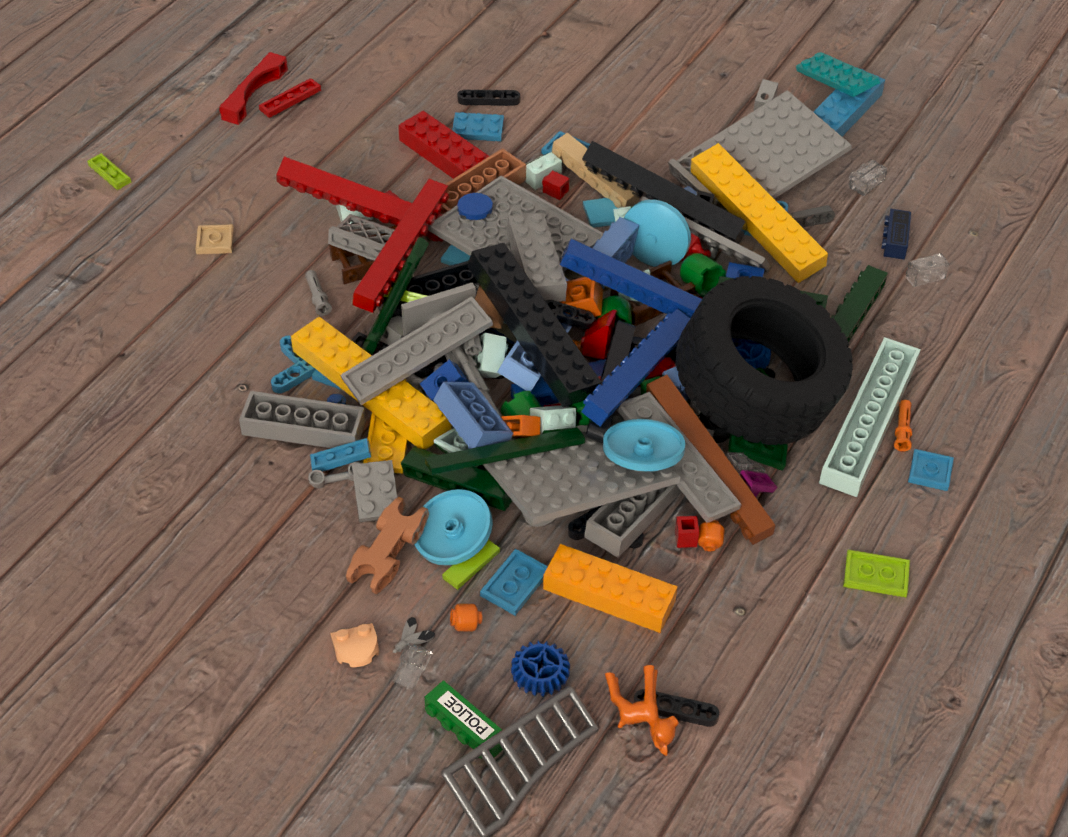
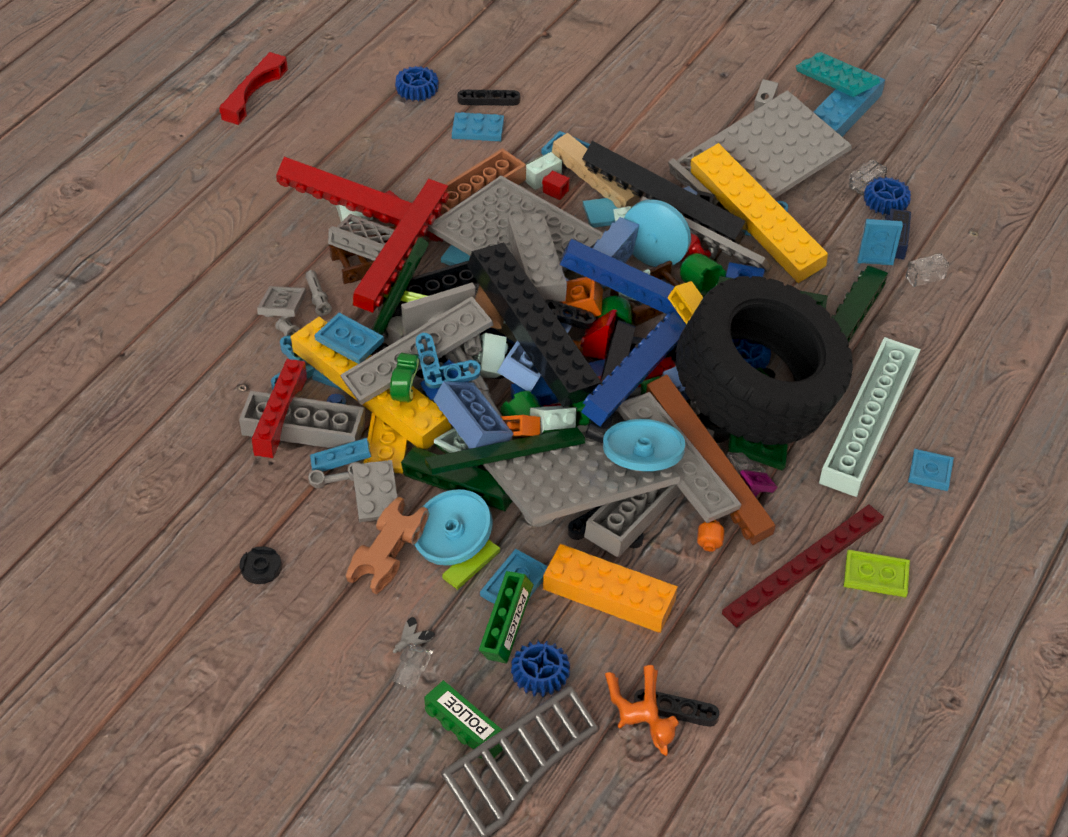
lime tile [87,153,132,190] -> none
tan tile [196,224,234,254] -> none
red plate [259,78,321,118] -> none
light nougat slope [330,623,379,667] -> none
red brick [398,110,489,179] -> none
orange head [450,603,482,632] -> none
blue tile [457,193,493,220] -> none
red brick [675,516,699,548] -> none
dark grey beam [790,205,835,228] -> none
orange pin [894,400,912,452] -> none
none -> black tile [240,546,282,584]
none -> red arch [251,359,307,458]
none -> light grey plate [257,286,306,318]
none -> light grey bush [275,317,300,336]
none -> dark azure plate [314,313,384,364]
none -> green animal [390,352,419,403]
none -> blue gear [395,66,439,102]
none -> dark azure beam [416,333,481,388]
none -> green brick [479,571,534,664]
none -> yellow brick [667,281,703,325]
none -> dark red plate [722,504,884,628]
none -> dark azure plate [857,219,903,265]
none -> blue gear [864,176,911,215]

